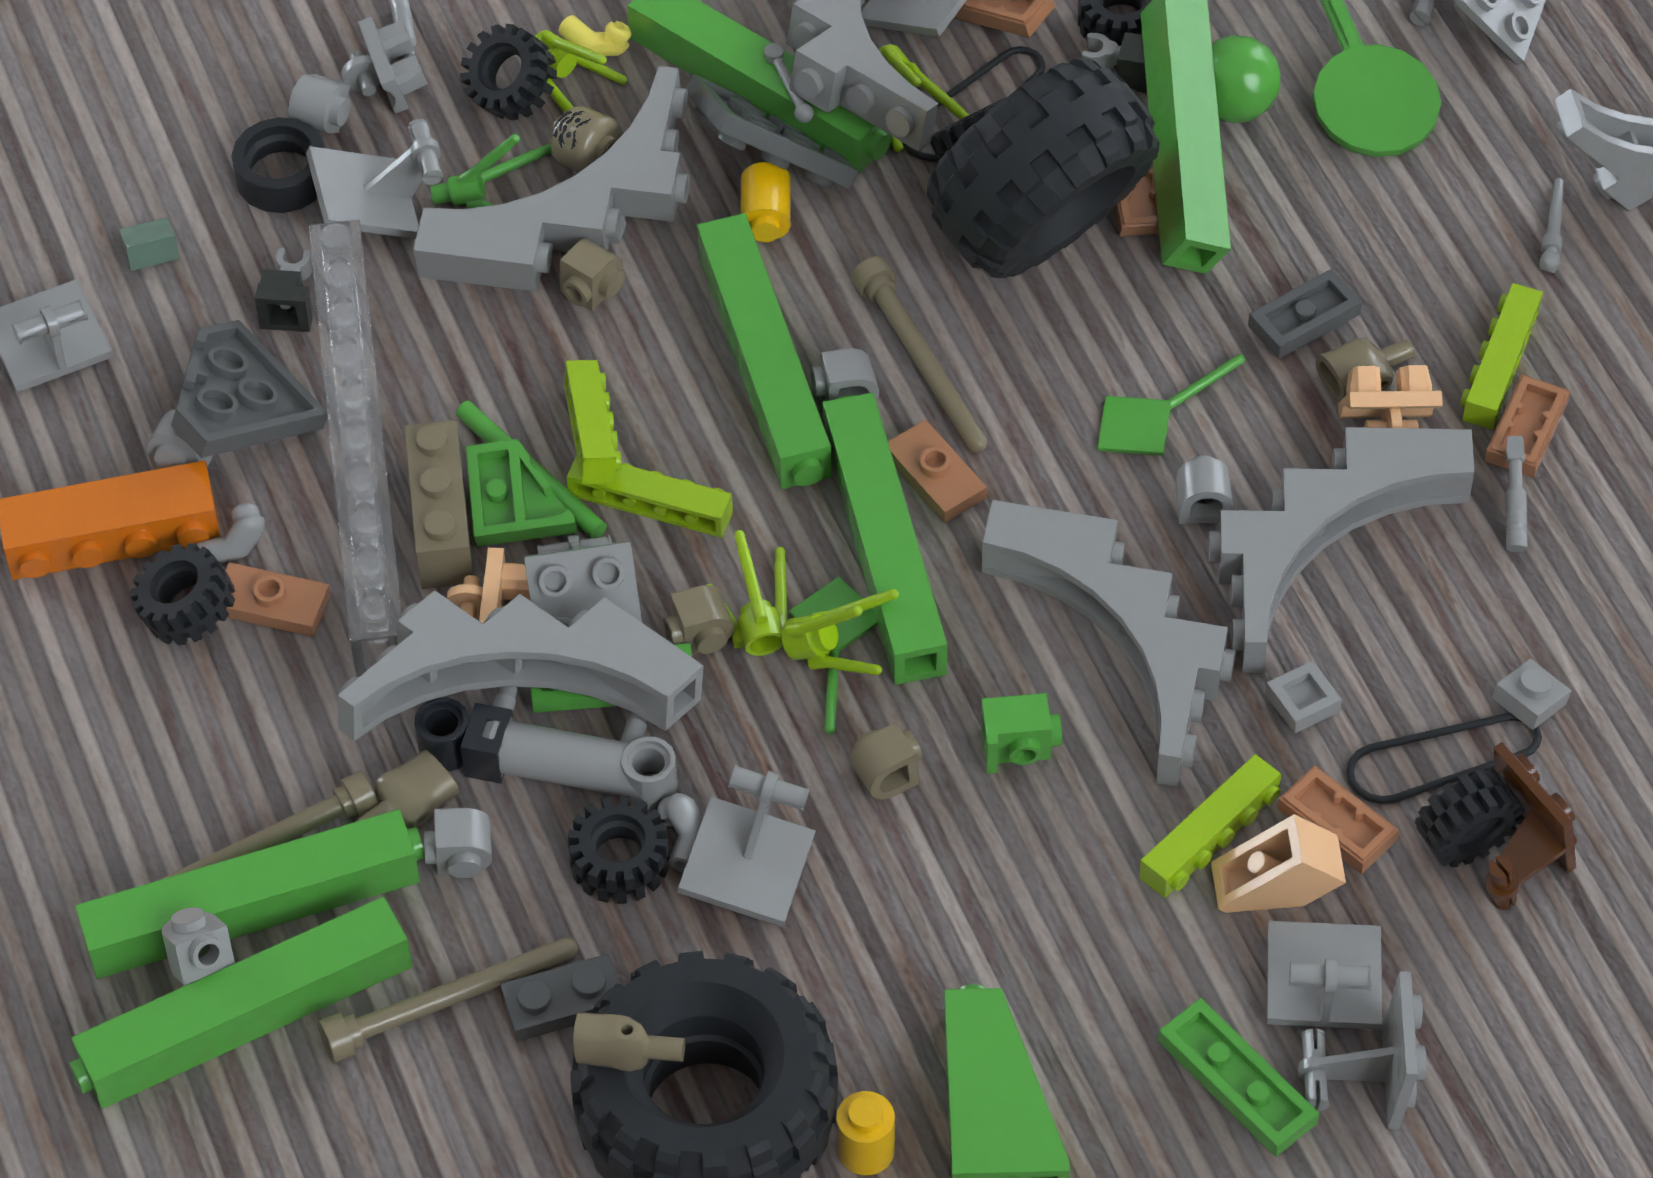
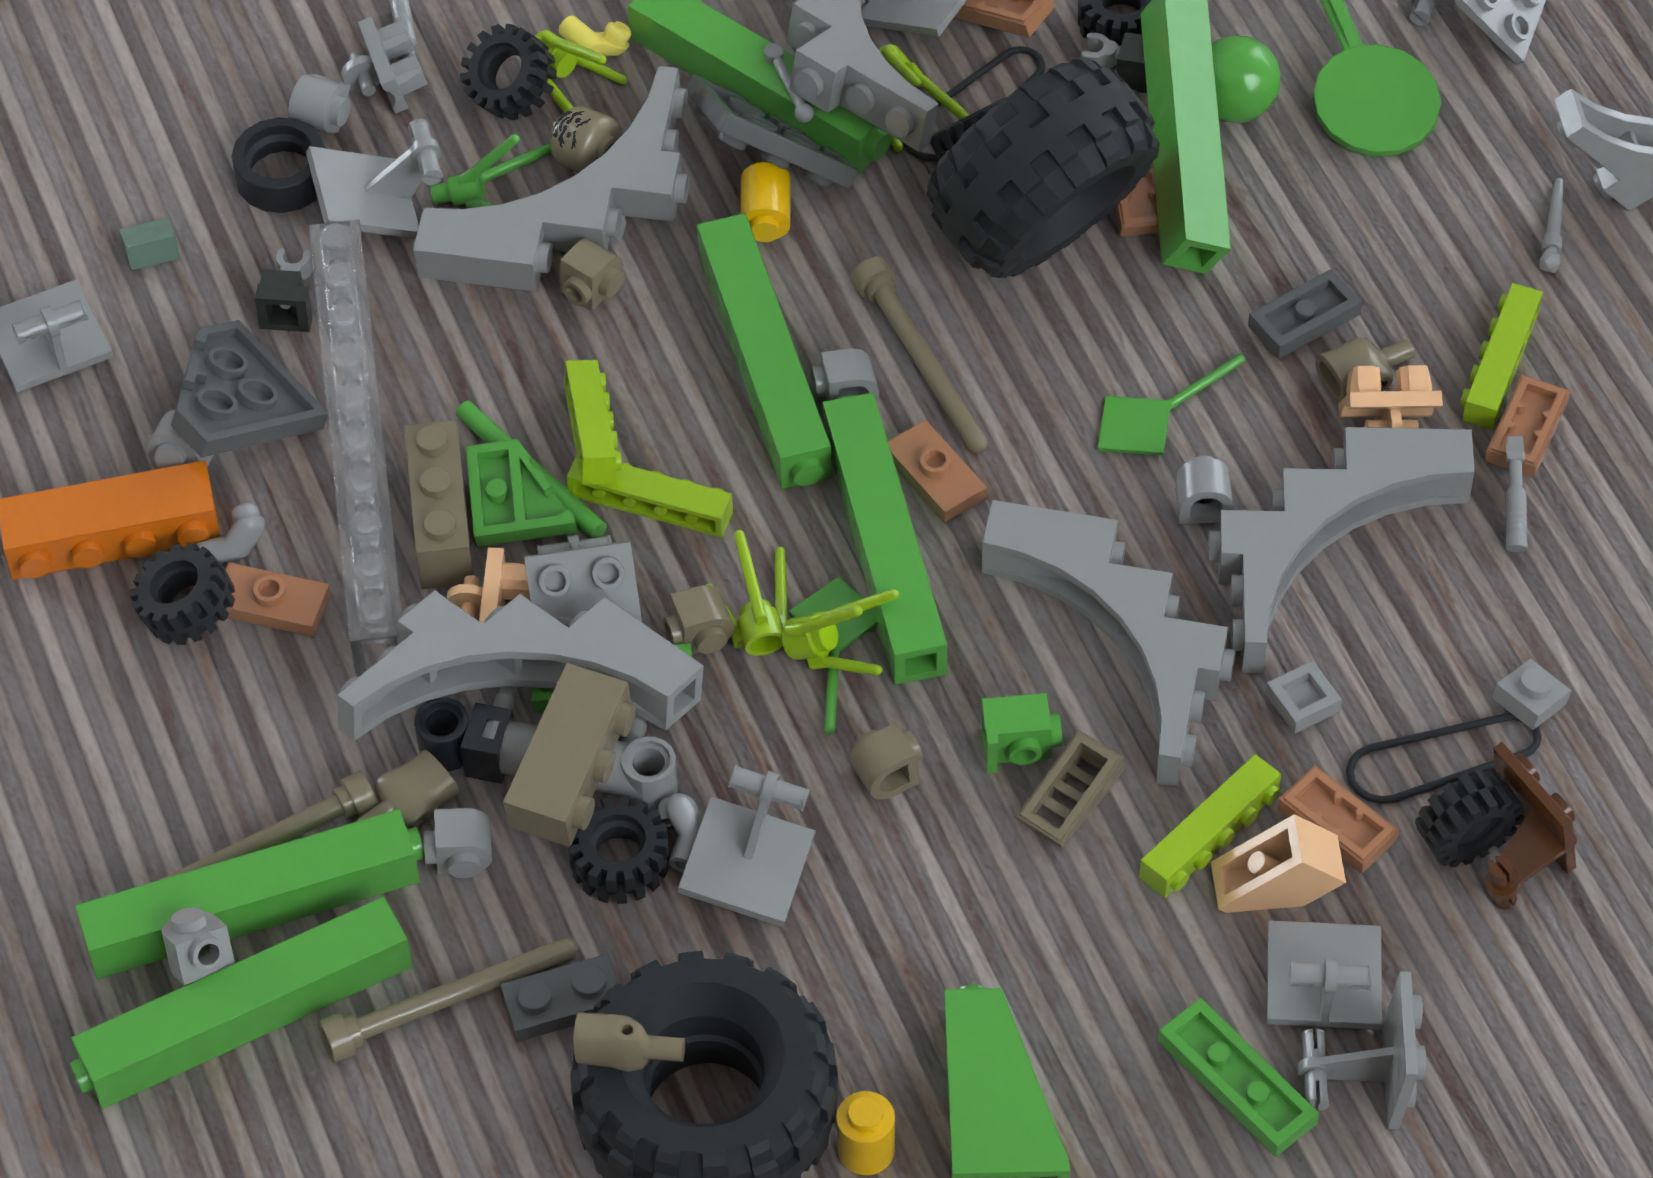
none -> dark tan brick [503,663,636,847]
none -> dark tan slope [1016,729,1126,848]

